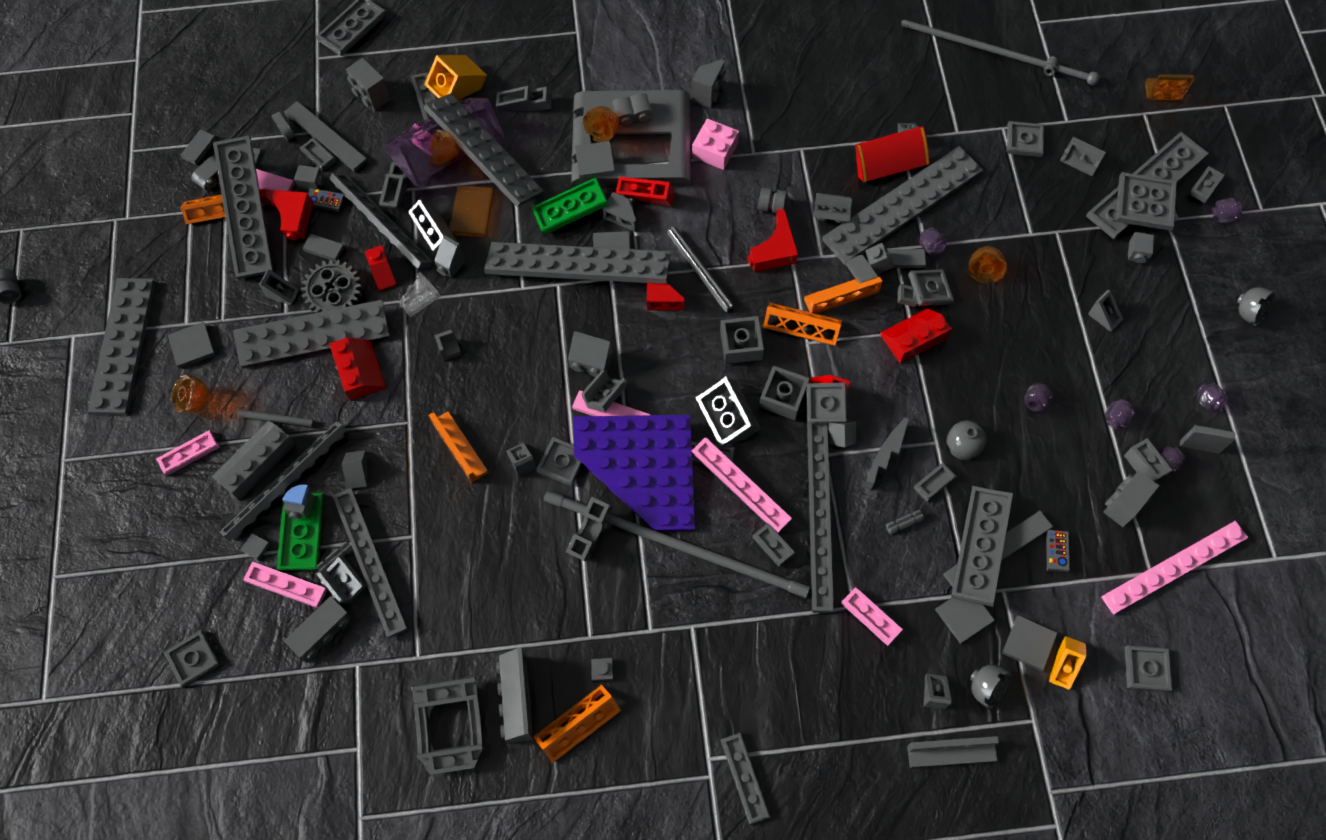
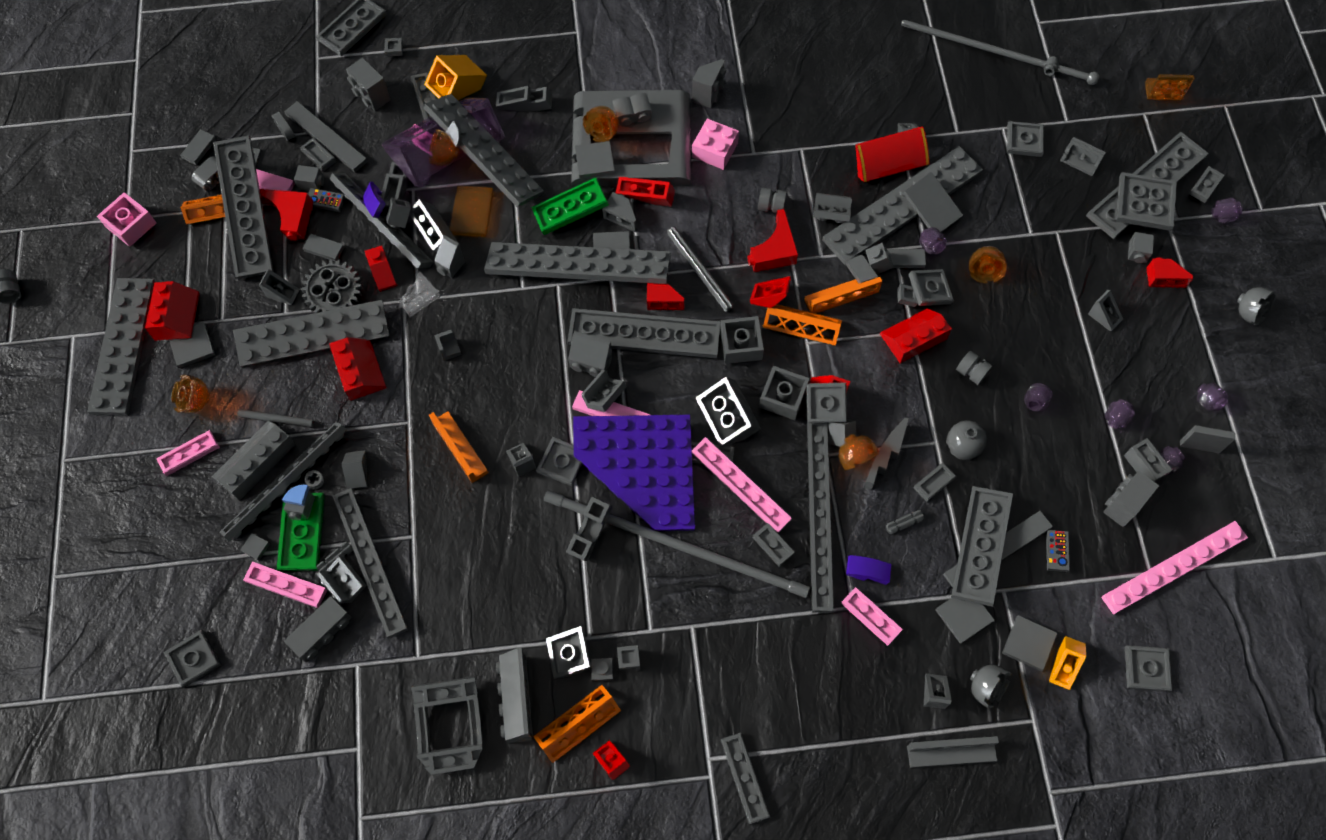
none -> bright pink brick [97,192,156,247]
none -> red slope [145,281,200,341]
none -> dark grey bush [305,470,324,490]
none -> dark purple slope [363,181,386,218]
none -> dark grey plate [384,38,403,56]
none -> dark grey brick [386,198,411,228]
none -> tile [444,120,462,147]
none -> dark grey slope [546,626,591,679]
none -> dark grey plate [567,308,721,358]
none -> red slope [593,740,630,780]
none -> dark grey panel [617,645,641,671]
none -> red slope [750,276,791,308]
none -> clear orange cylinder [839,434,879,470]
none -> dark purple slope [846,555,891,585]
none -> dark grey tile [903,172,963,236]
none -> dark grey wheel [956,350,993,385]
none -> red slope [1146,257,1193,288]

